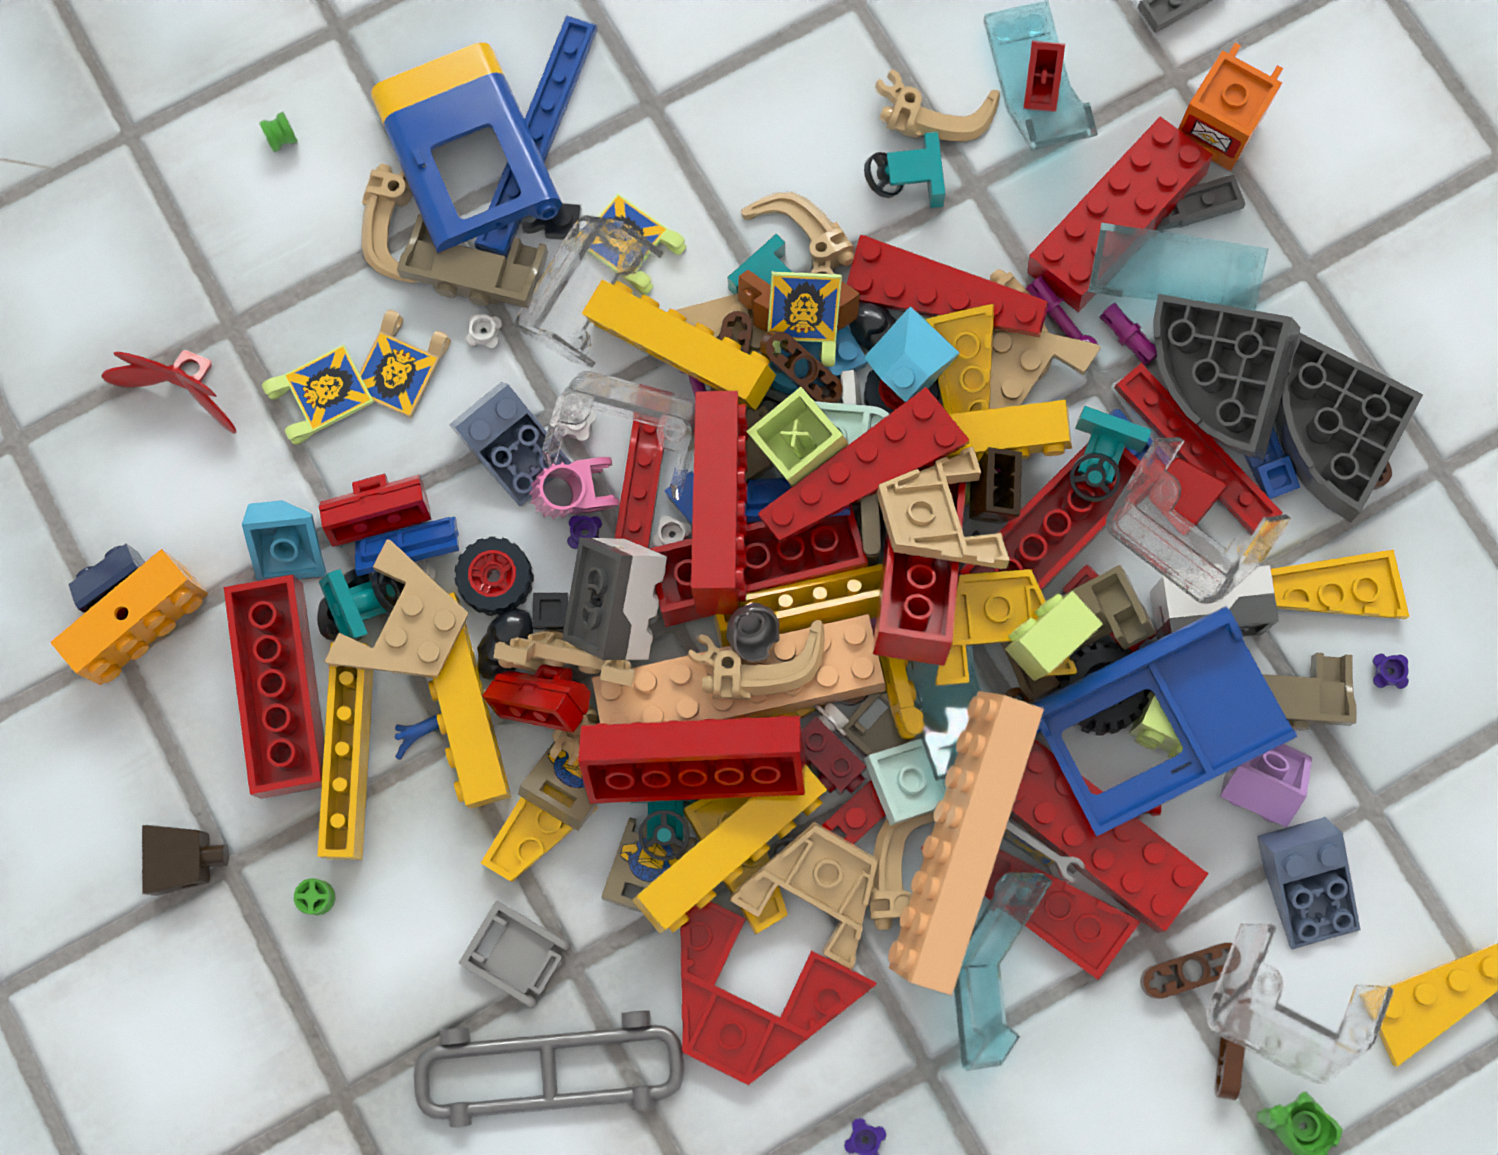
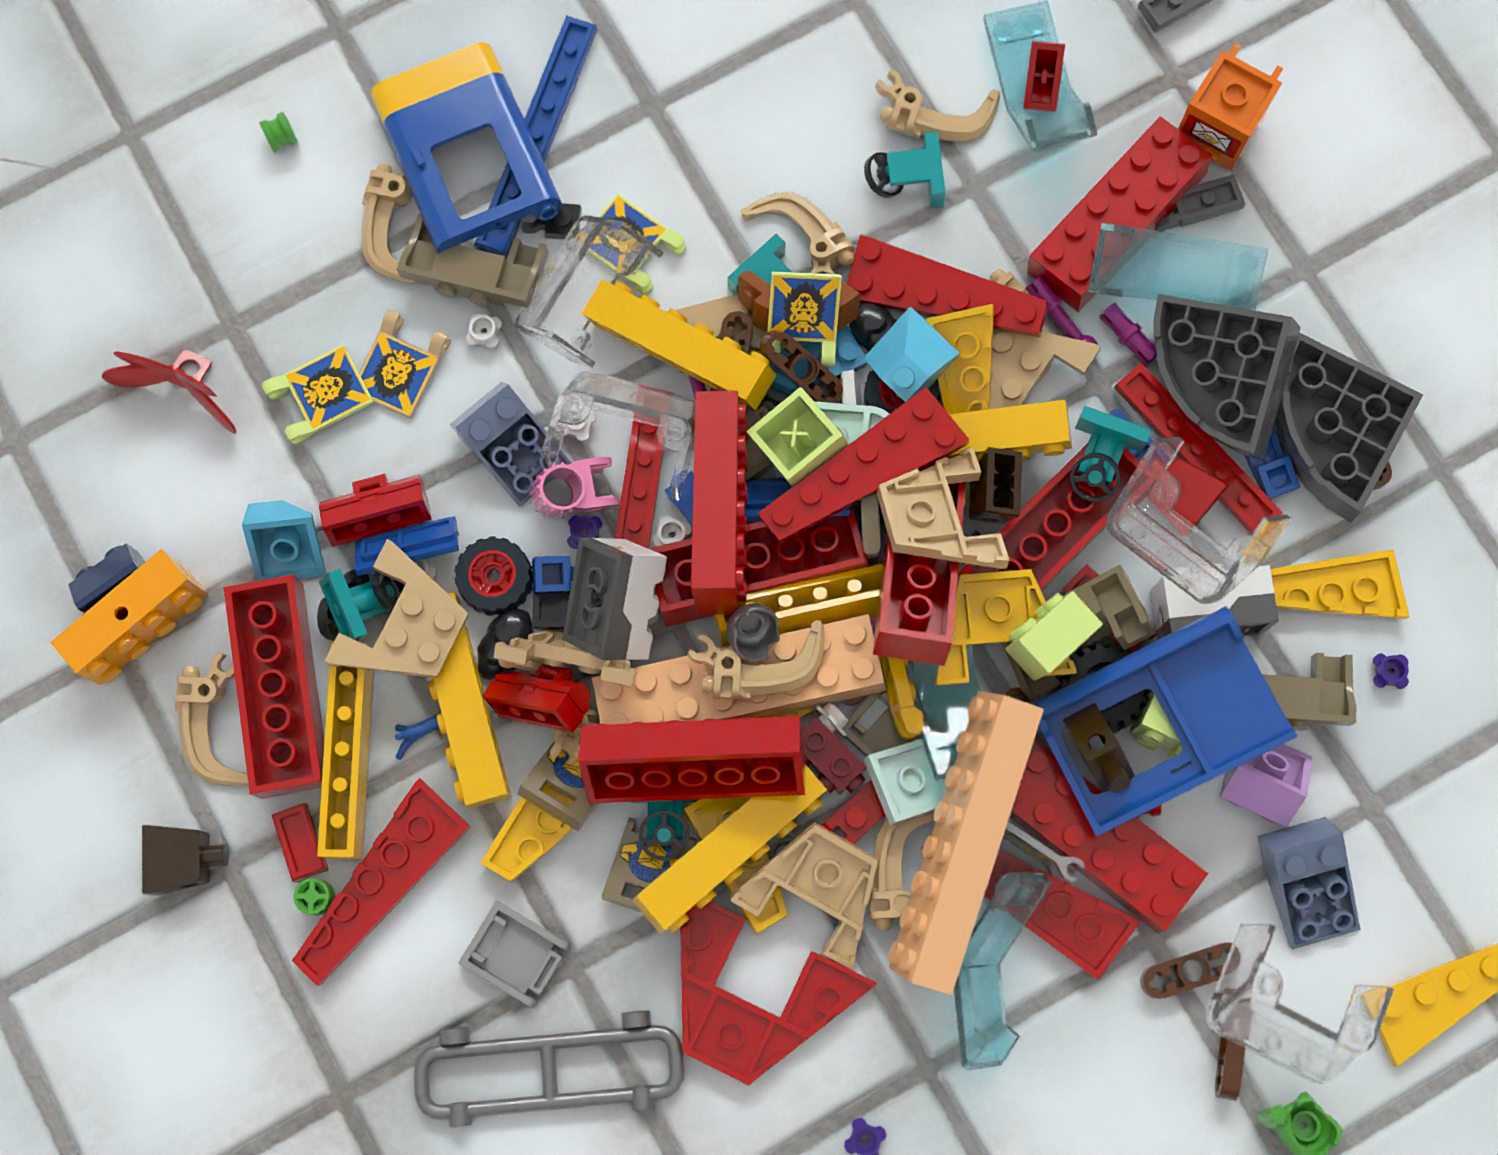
none -> tan piece [175,653,248,786]
none -> red tile [271,802,329,882]
none -> red wing [292,778,471,986]
none -> blue brick [531,556,574,593]
none -> dark brown torso [1063,703,1135,792]

